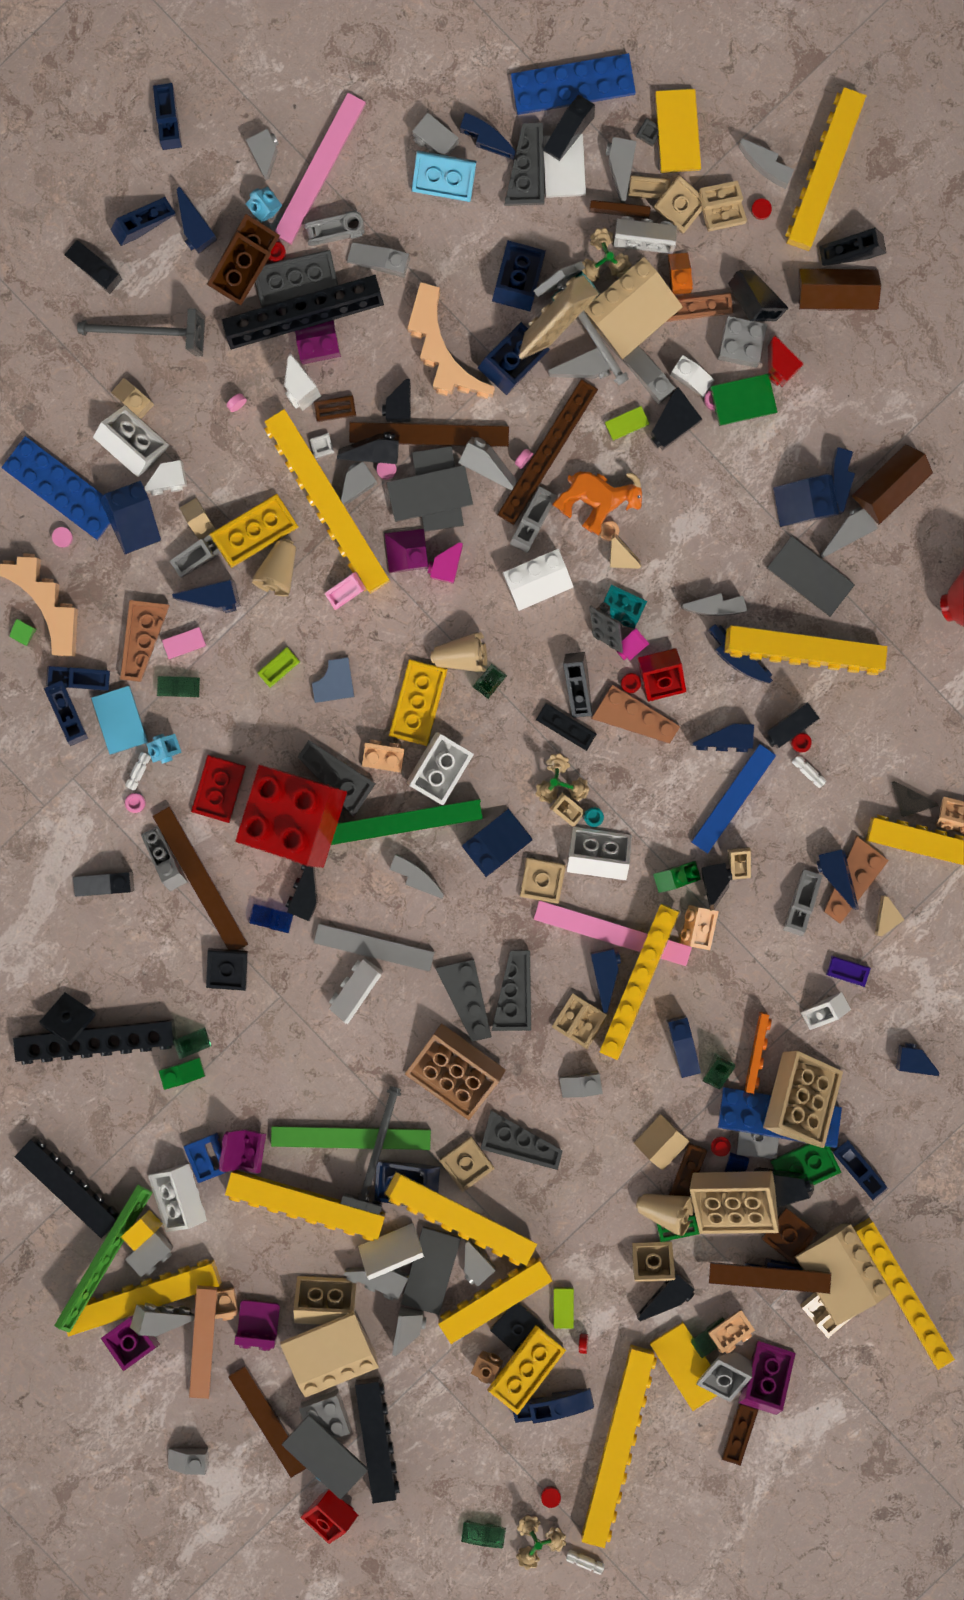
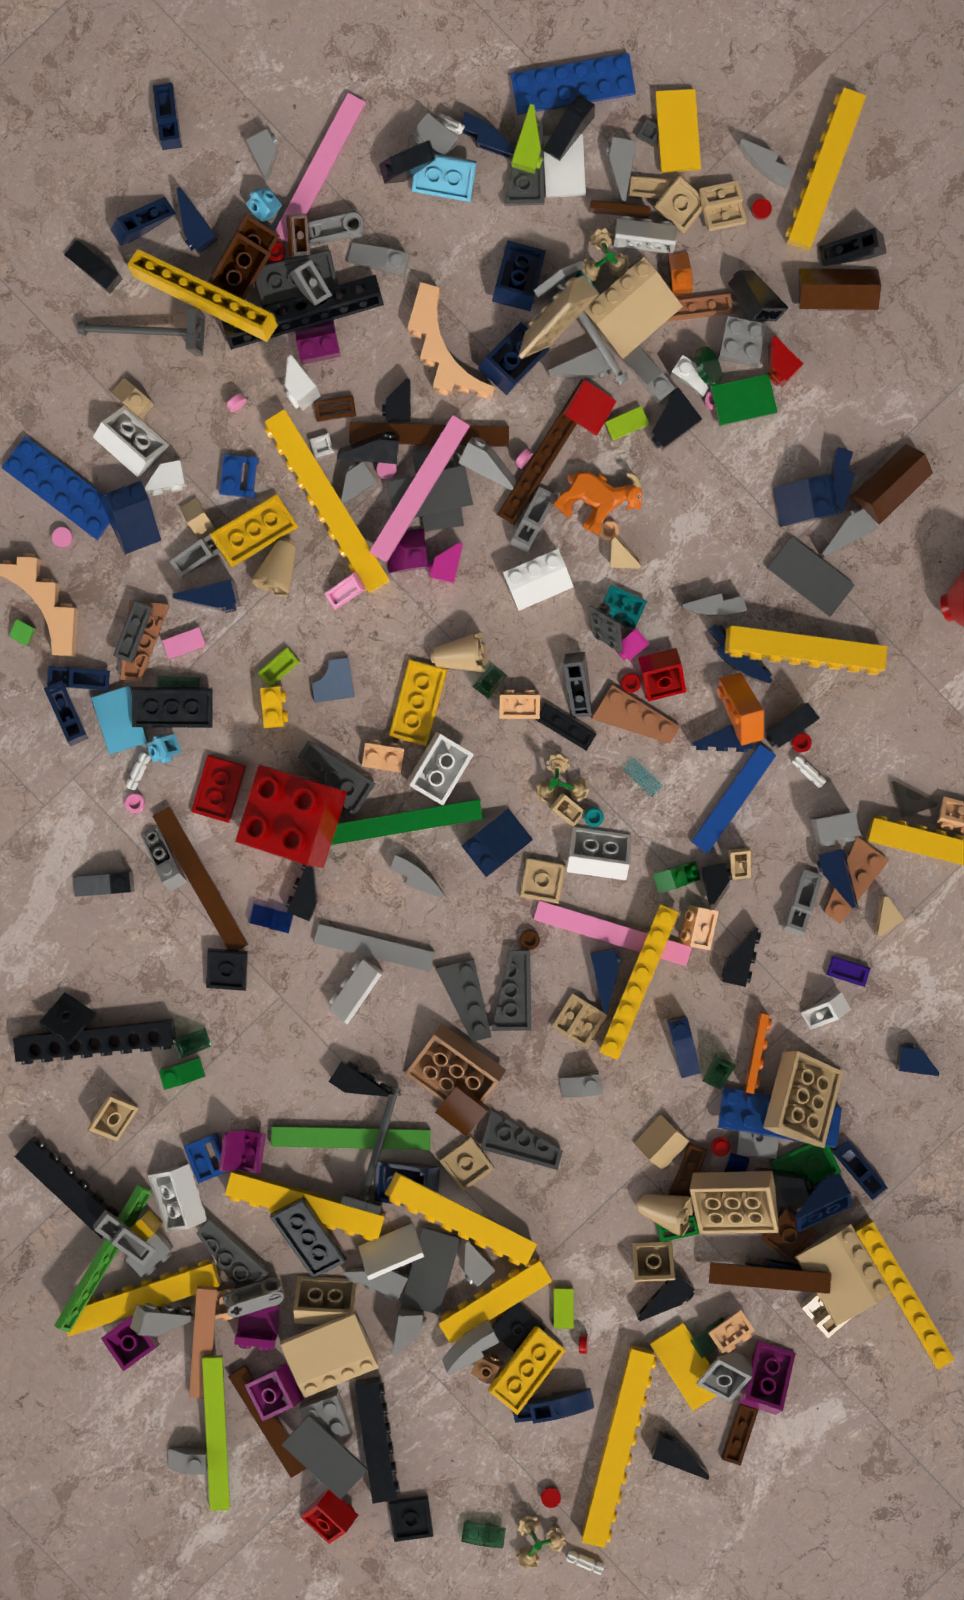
none -> tan slope [87,1091,139,1142]
none -> light grey slope [93,1209,155,1266]
none -> dark grey tile [113,600,154,663]
none -> yellow brick [127,249,277,342]
none -> black tile [132,687,213,728]
none -> dark grey wing [196,1218,269,1289]
none -> lime tile [202,1355,230,1511]
none -> blue plate [219,454,259,498]
none -> light grey piece [223,1277,284,1318]
none -> magenta slope [245,1363,304,1421]
none -> yellow brick [260,686,289,729]
none -> black tile [270,1196,347,1278]
none -> reddish brown brick [286,214,310,257]
none -> light grey slope [290,260,332,306]
none -> black slope [329,1061,395,1097]
none -> bright pink tile [369,415,470,563]
none -> black slope [379,140,436,184]
none -> black tile [389,1495,434,1542]
none -> reddish brown tile [435,1084,490,1137]
none -> white axle [436,113,465,134]
none -> light grey slope [442,1320,499,1375]
none -> light nougat bracket [500,689,540,719]
none -> lime slope [512,104,543,174]
none -> reddish brown tile [520,929,540,950]
none -> red tile [563,380,617,436]
none -> clear light blue piece [623,759,663,797]
none -> black slope [651,1431,710,1480]
none -> dark green tile [695,346,722,386]
none -> orange wedge [717,672,764,746]
none -> black slope [721,927,761,987]
none -> dark blue slope [795,1172,852,1232]
none -> light grey brick [811,811,860,846]

